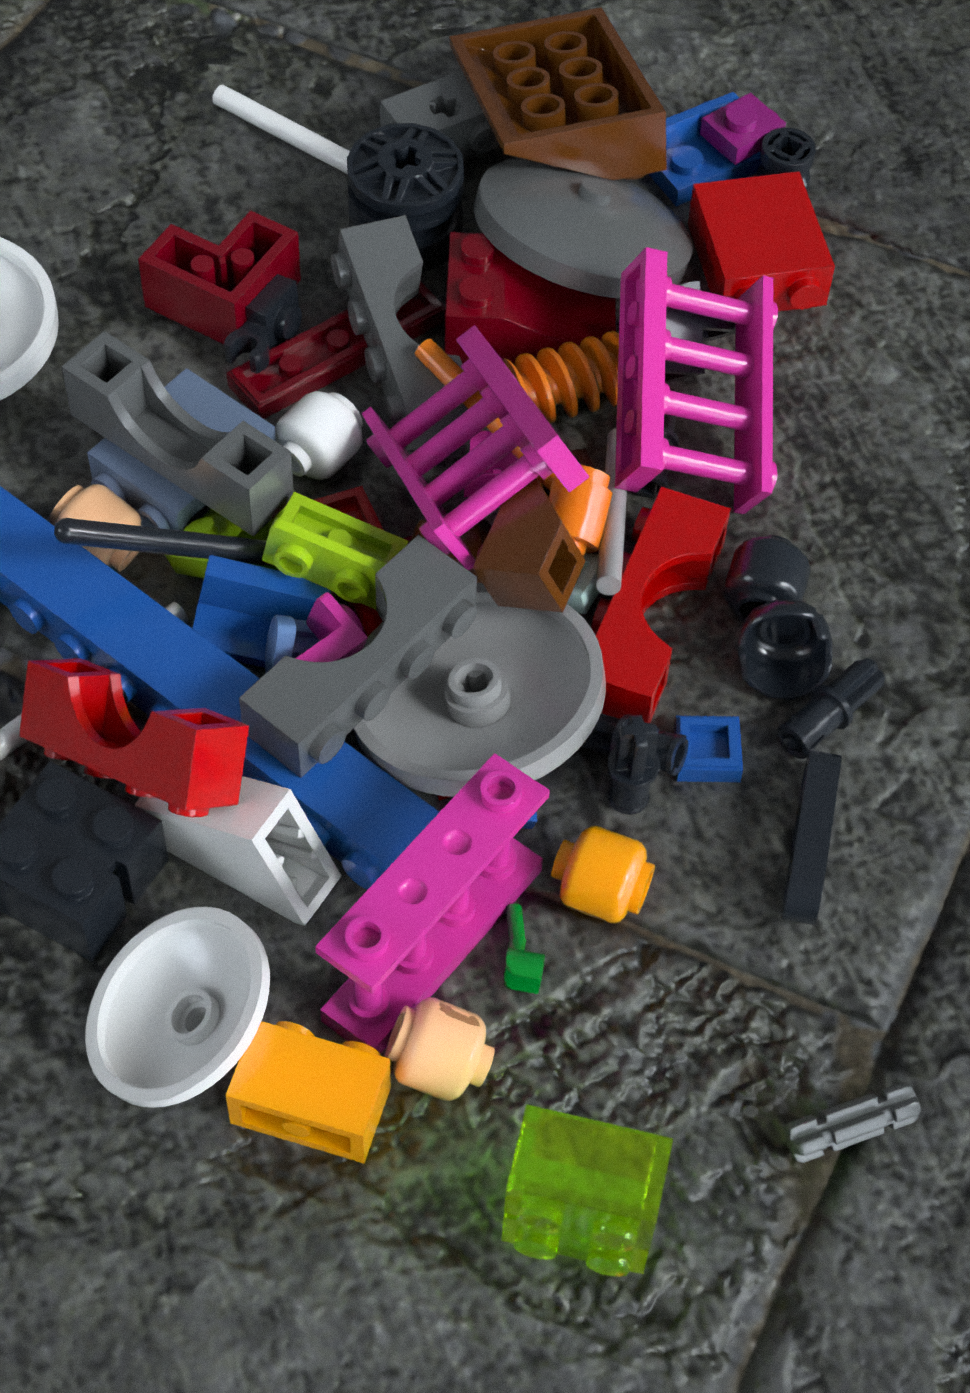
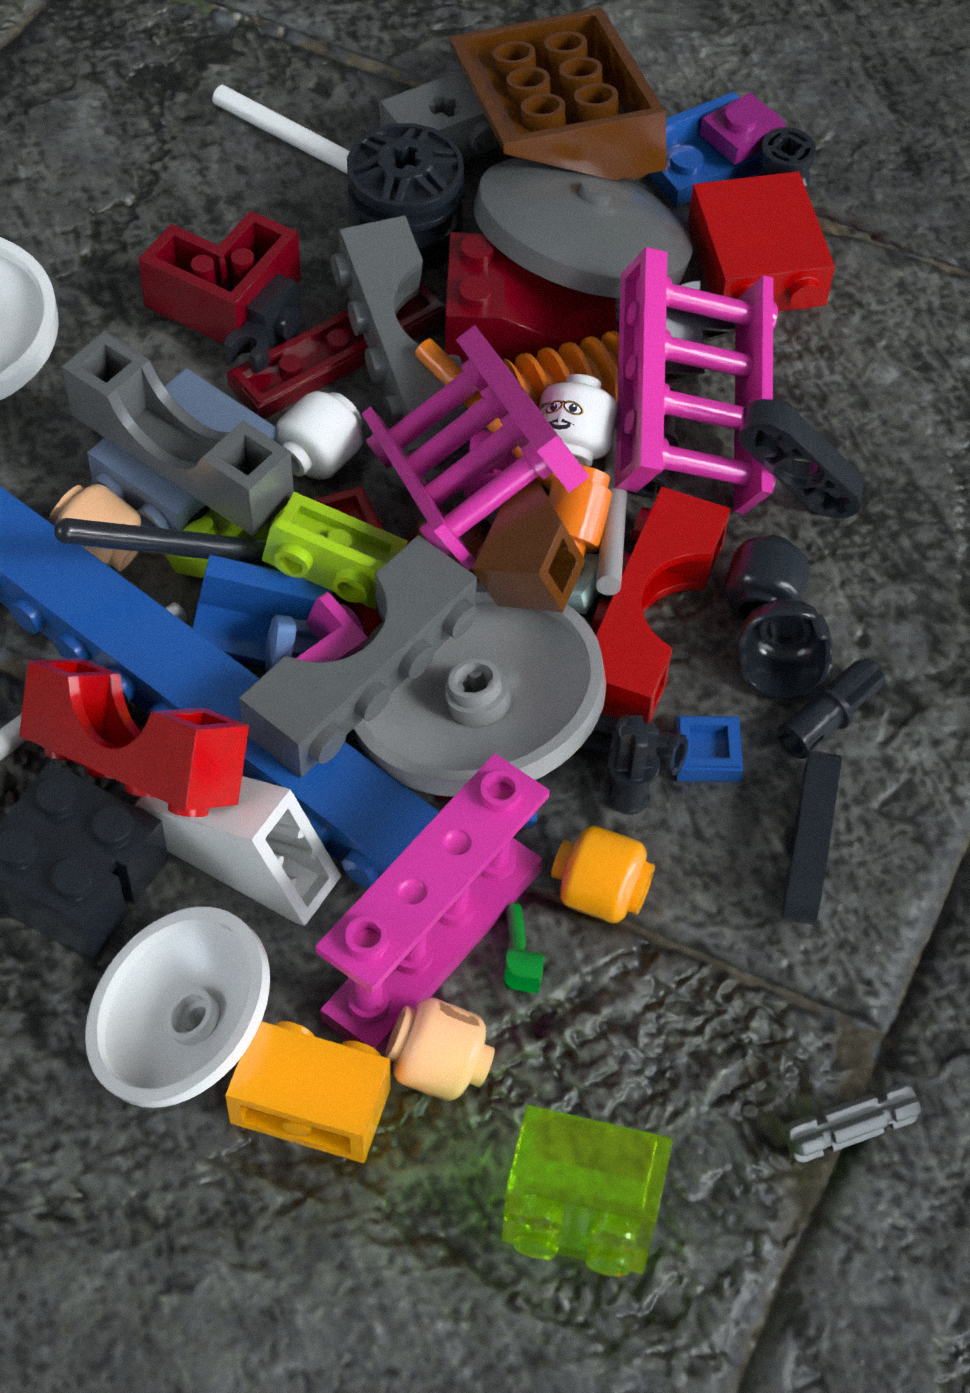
none -> white head [539,374,618,467]
none -> black beam [738,399,864,519]

